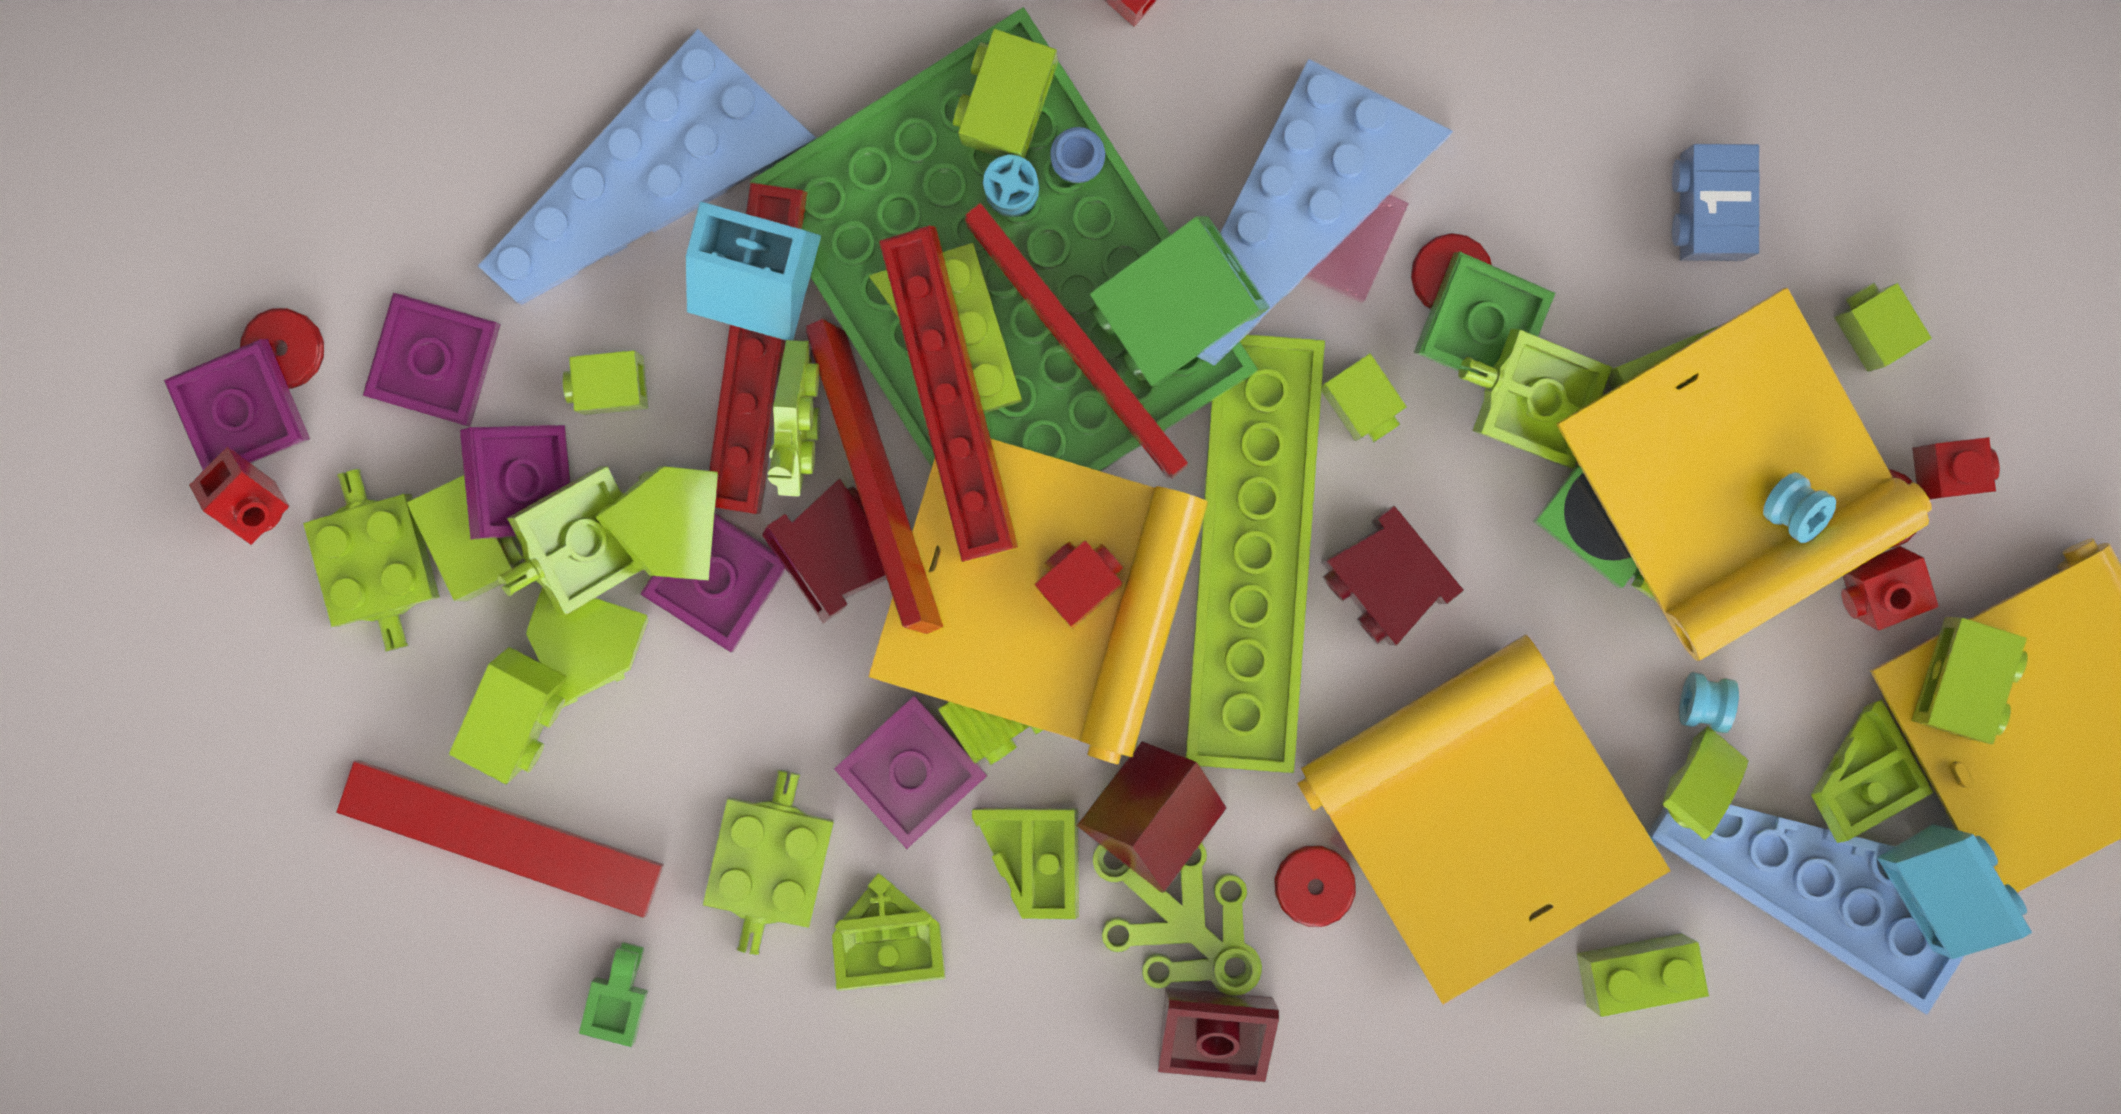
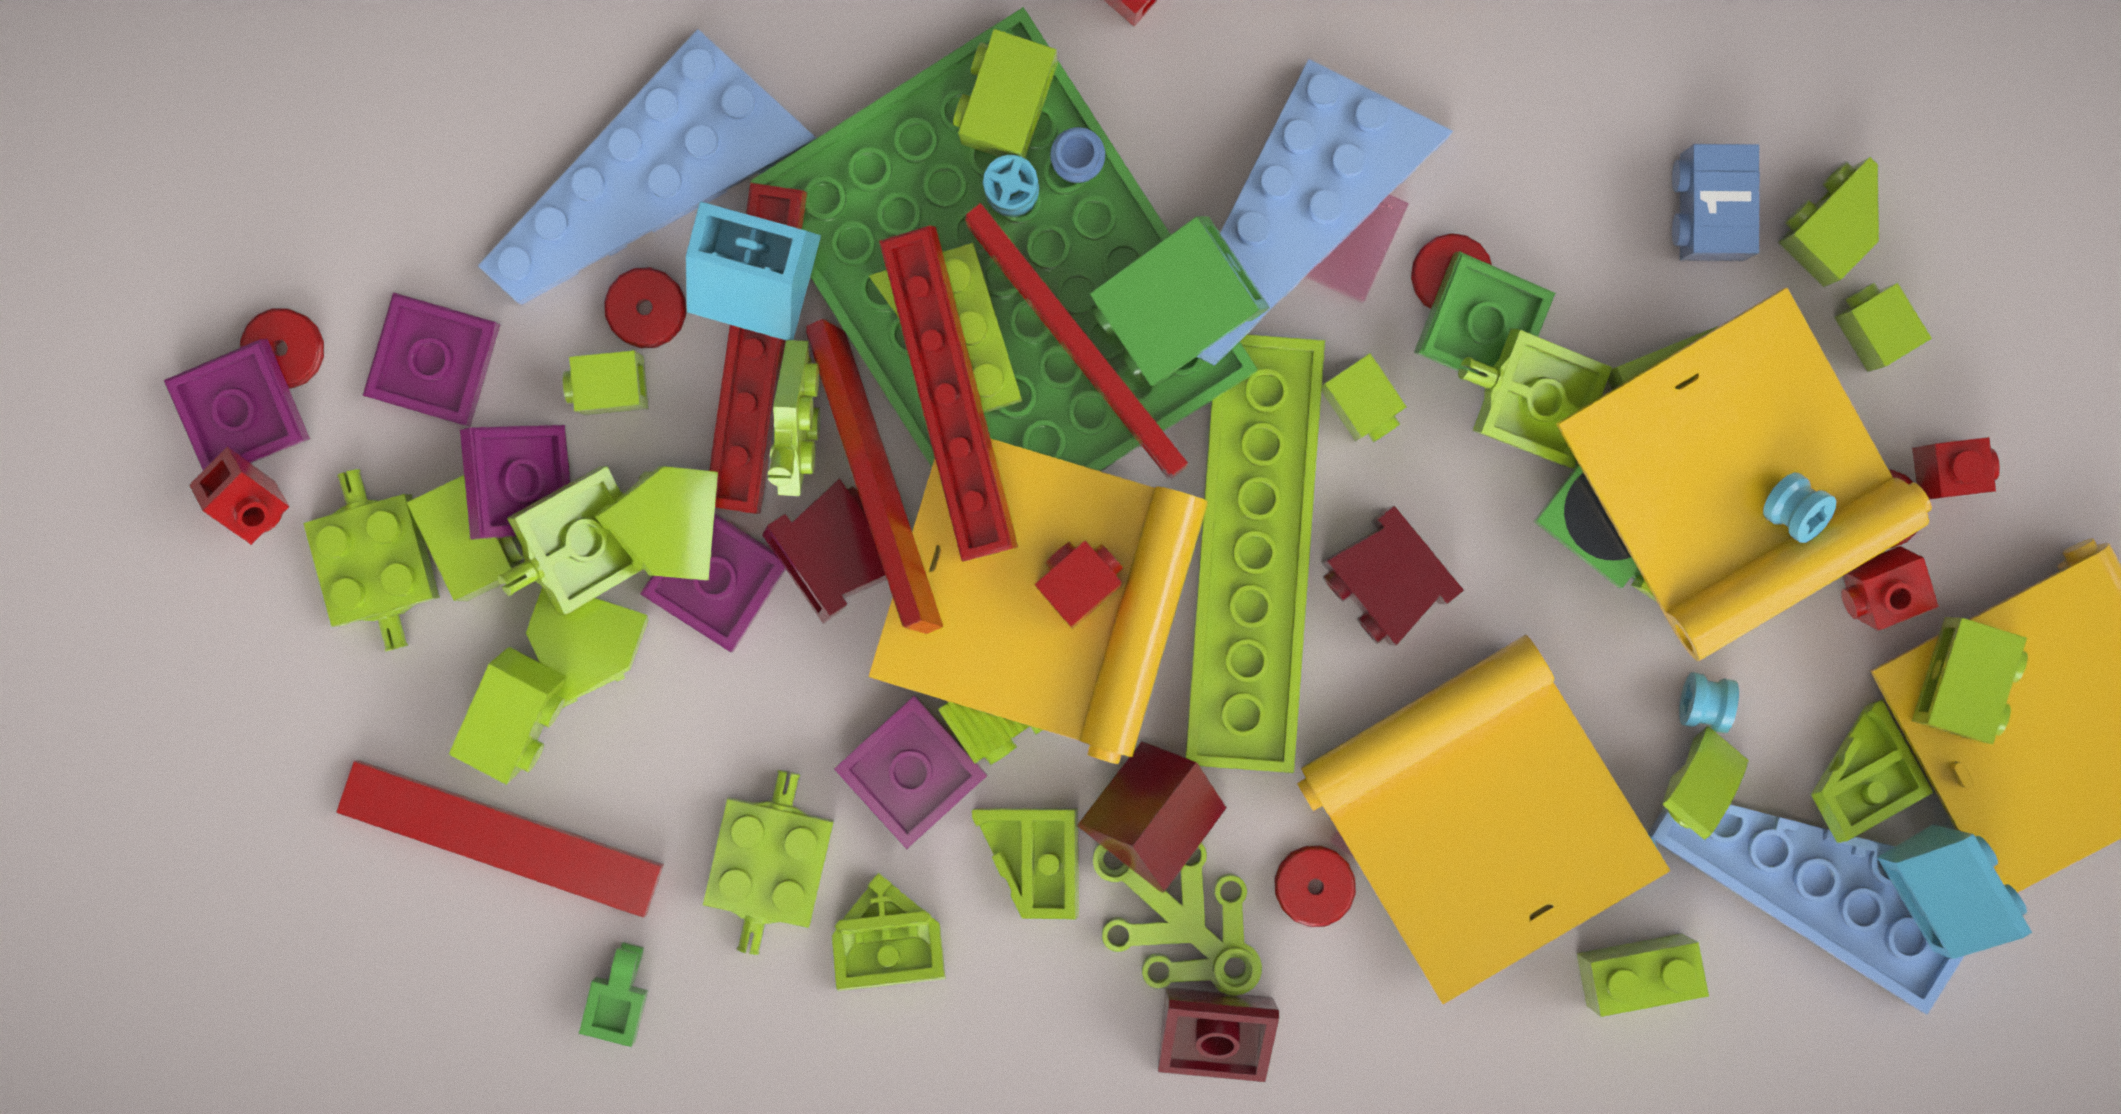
none -> red piece [604,267,687,349]
none -> lime slope [1778,157,1879,287]

